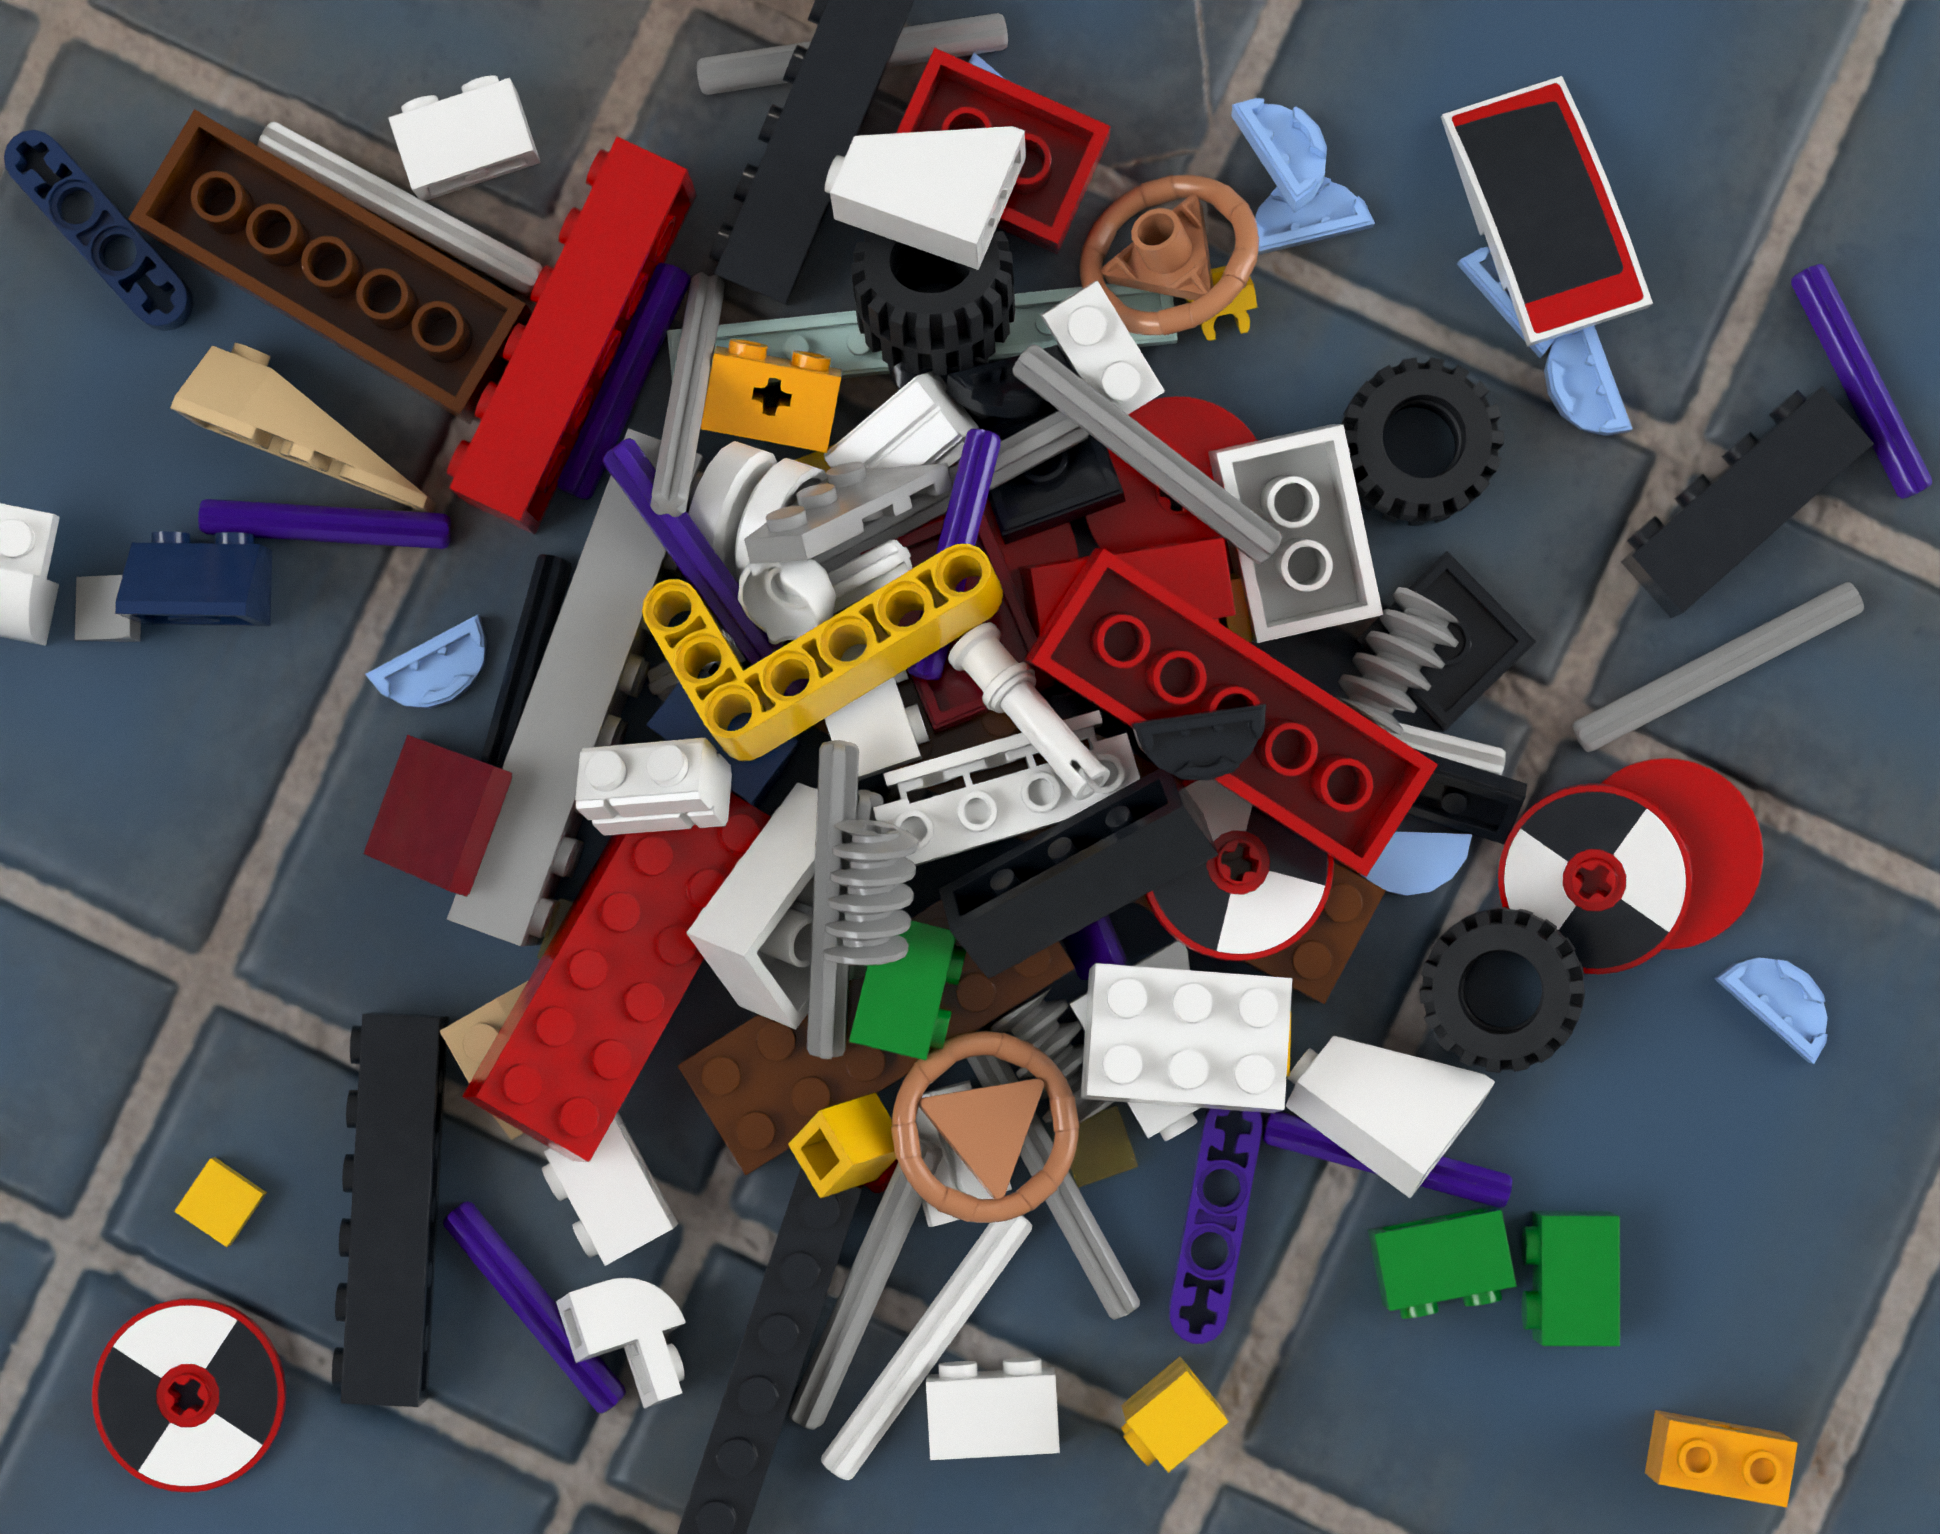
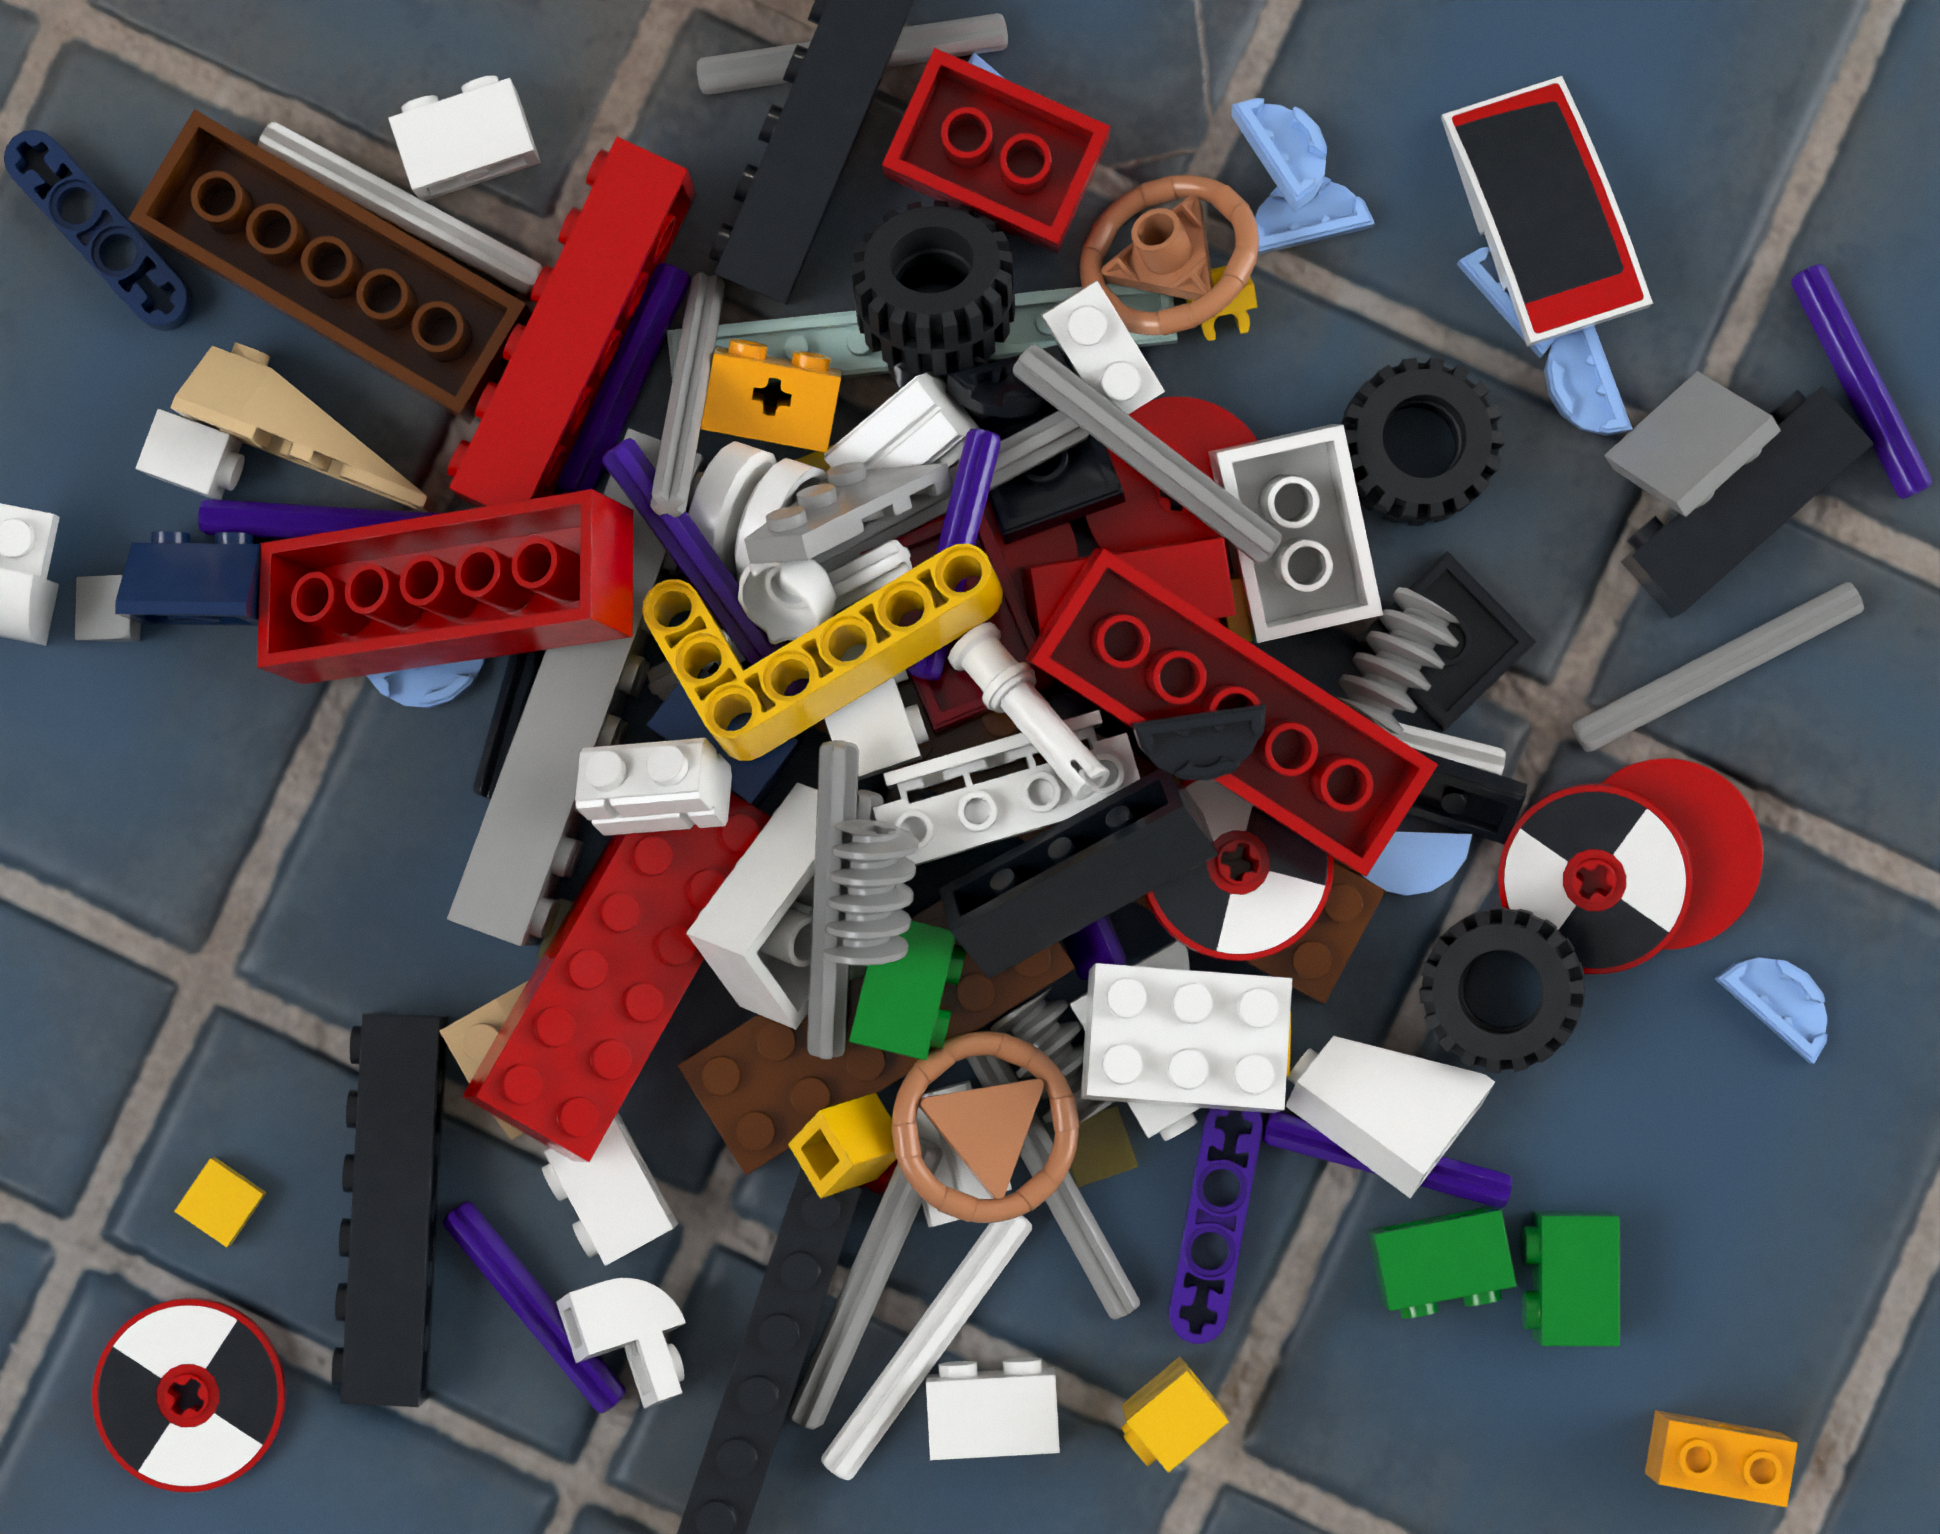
dark red tile [363,735,513,897] -> none
white slope [825,126,1026,270] -> none
none -> white brick [135,409,245,500]
none -> red brick [257,489,634,684]
none -> light grey tile [1604,371,1781,517]

